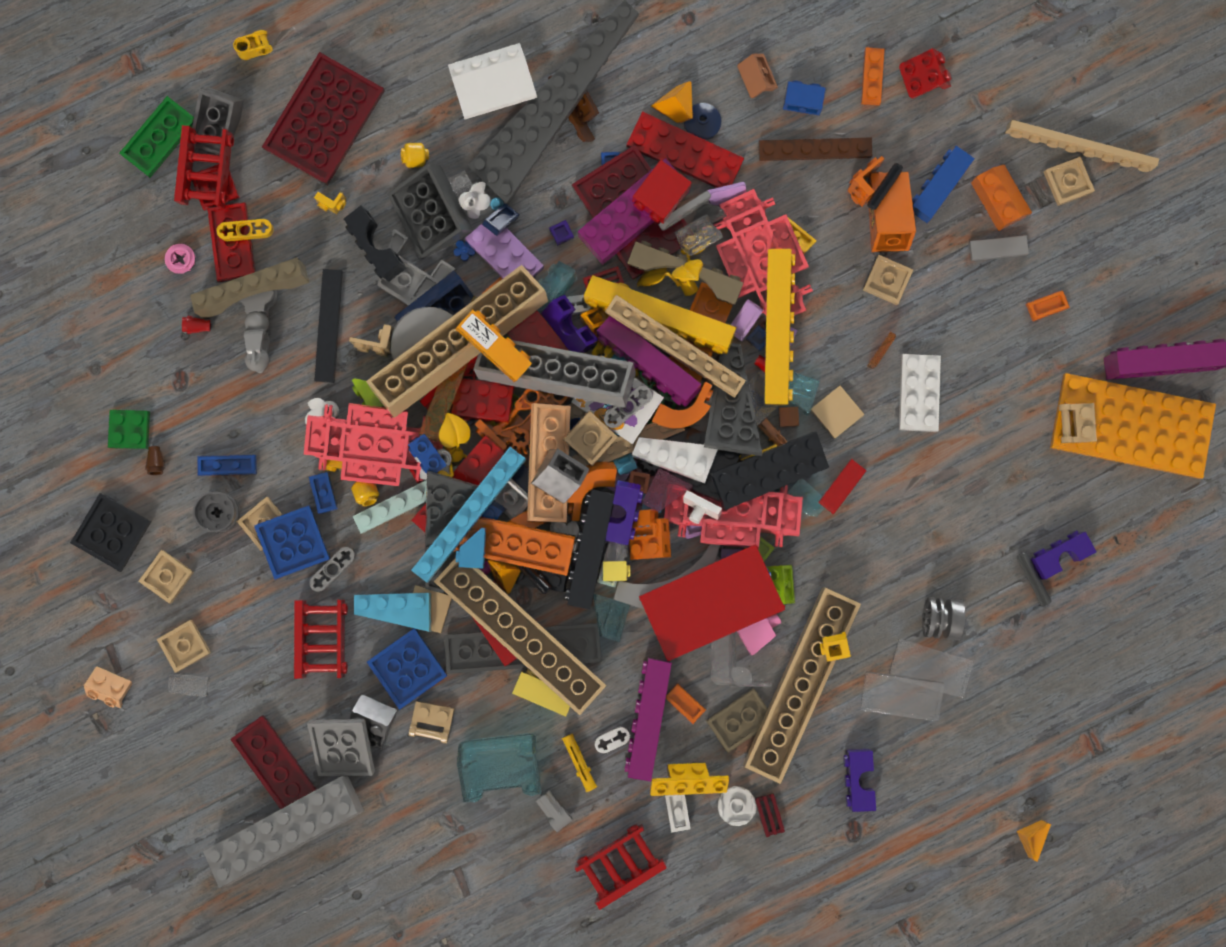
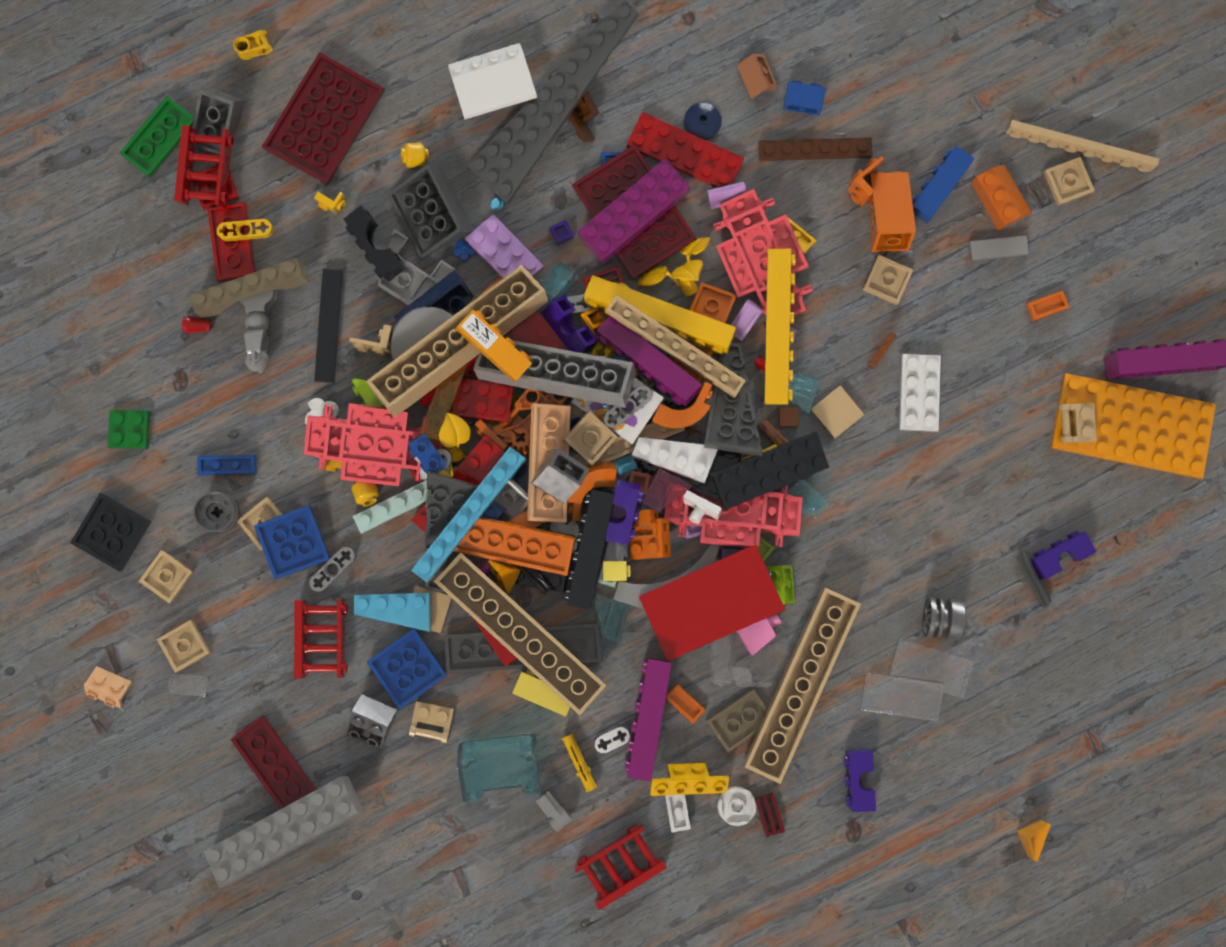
reddish brown cone [145,446,165,475] -> none
bright pink gear [165,244,196,274] -> none
light grey plate [307,719,375,776] -> none
blue plate [309,472,338,514] -> none
clear brick [448,170,472,201] -> none
dark azure slope [456,528,486,568] -> none
white plate [459,182,491,219] -> none
dark blue tile [482,203,520,236] -> none
dark tan arch [628,240,744,306] -> none
red brick [632,160,692,224] -> none
light orange slope [651,81,693,123] -> none
light grey tile [659,190,711,231] -> none
clear bracket [675,214,723,256] -> none
dark grey plate [691,204,727,232] -> none
dark blue tile [746,324,766,351] -> none
red tile [818,459,867,514] -> none
yellow brick [820,632,851,662] -> none
orange plate [861,47,884,106] -> none
black axle [867,163,903,210] -> none
red bracket [899,48,952,99] -> none

